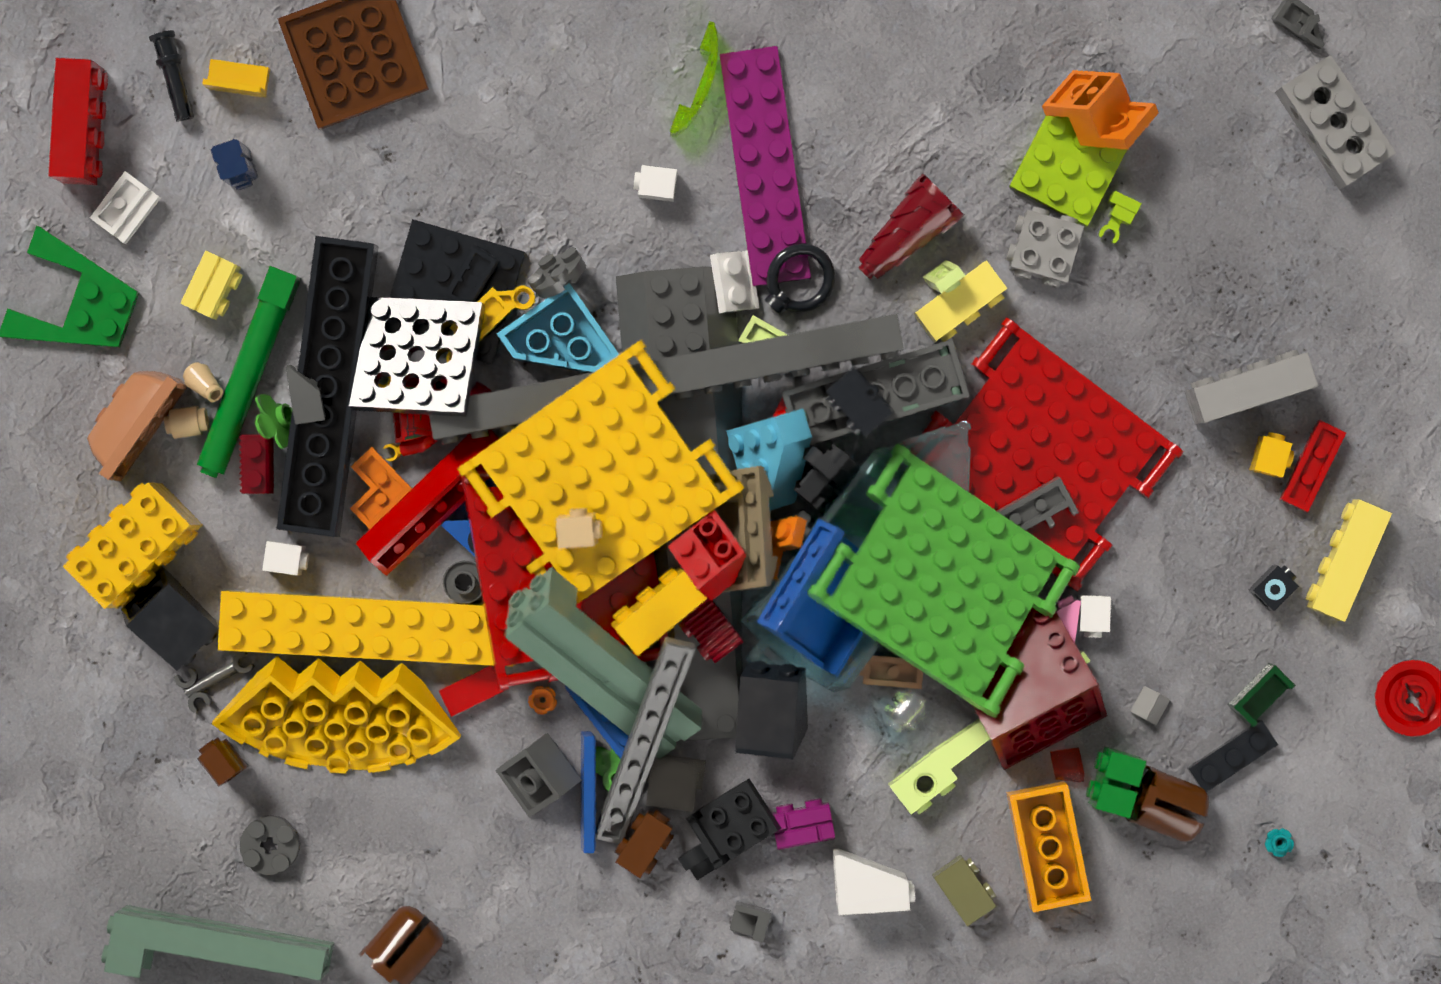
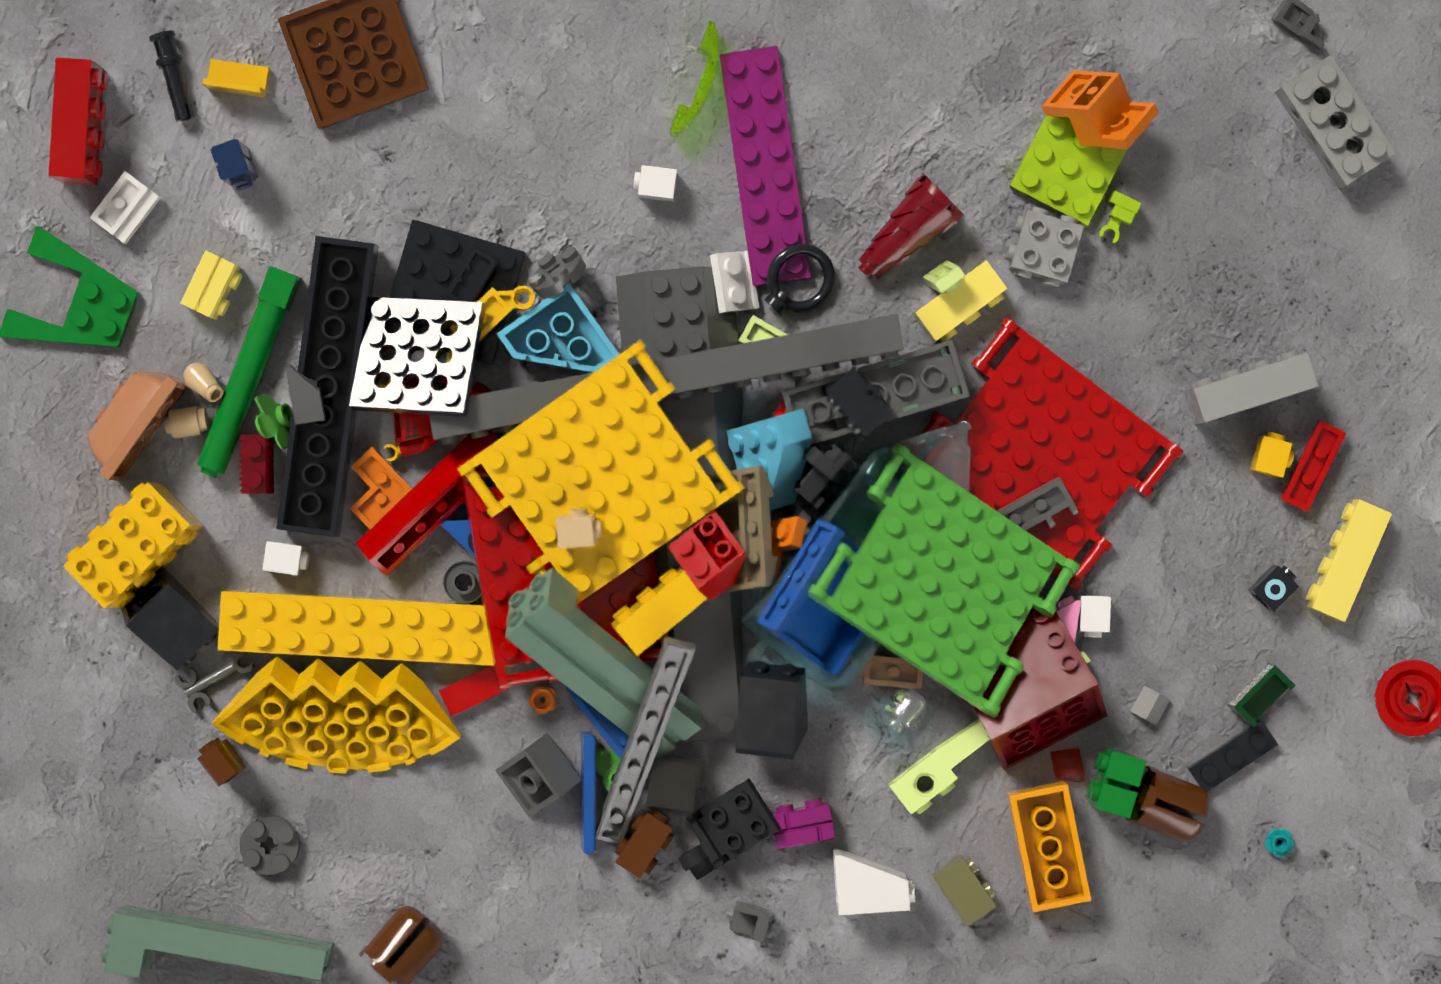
dark red brick [678,598,743,663] -> none

